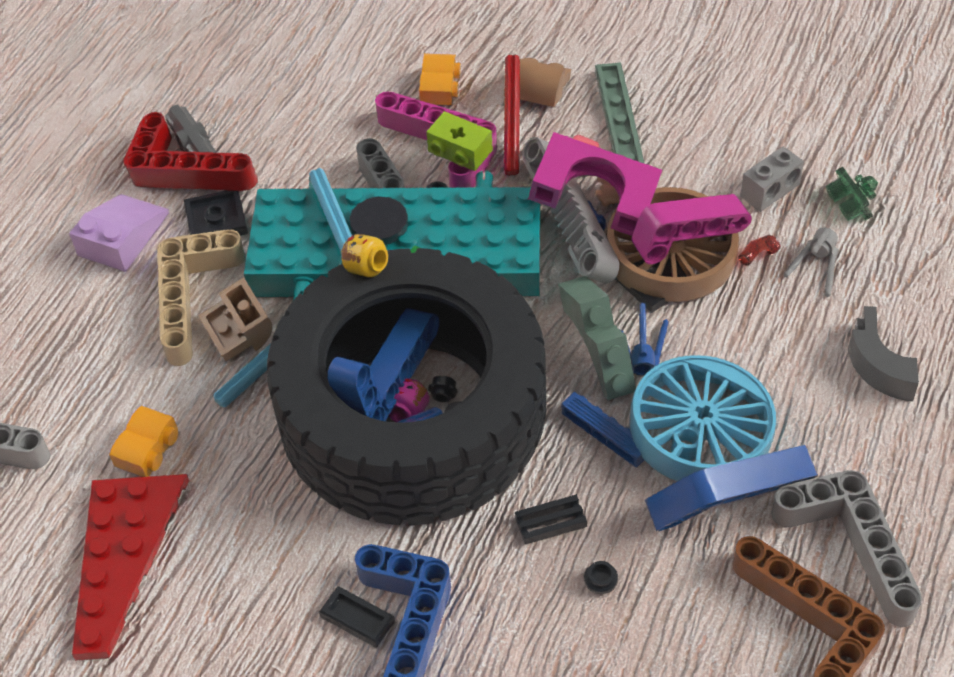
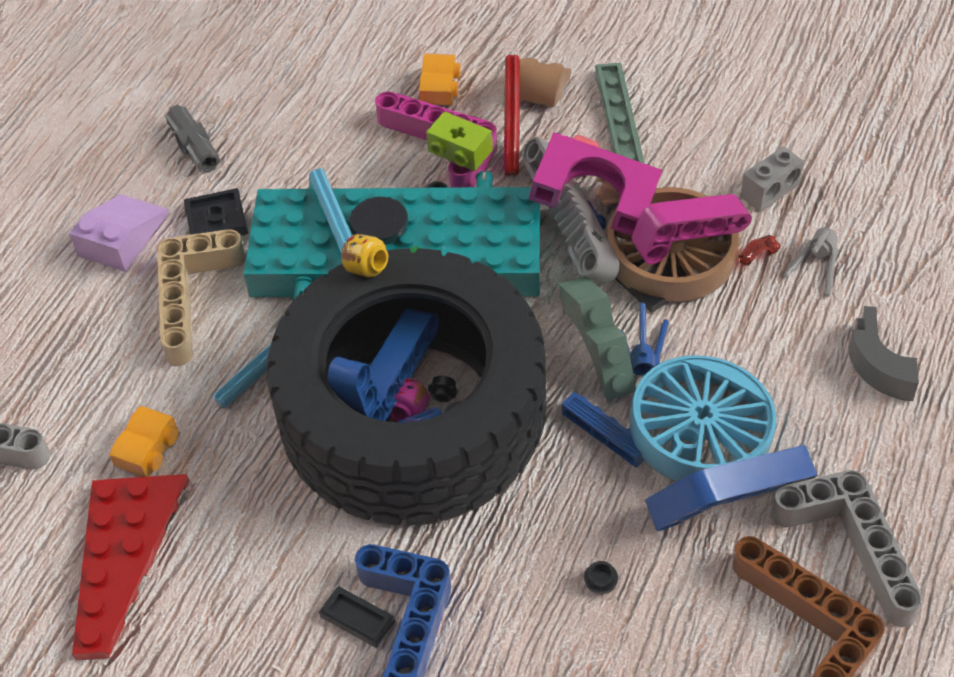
red beam [124,112,258,191] -> none
medium nougat brick [198,277,273,362] -> none
dark grey beam [356,138,404,188] -> none
black tile [515,494,587,545] -> none
clear green hips [825,167,878,221] -> none

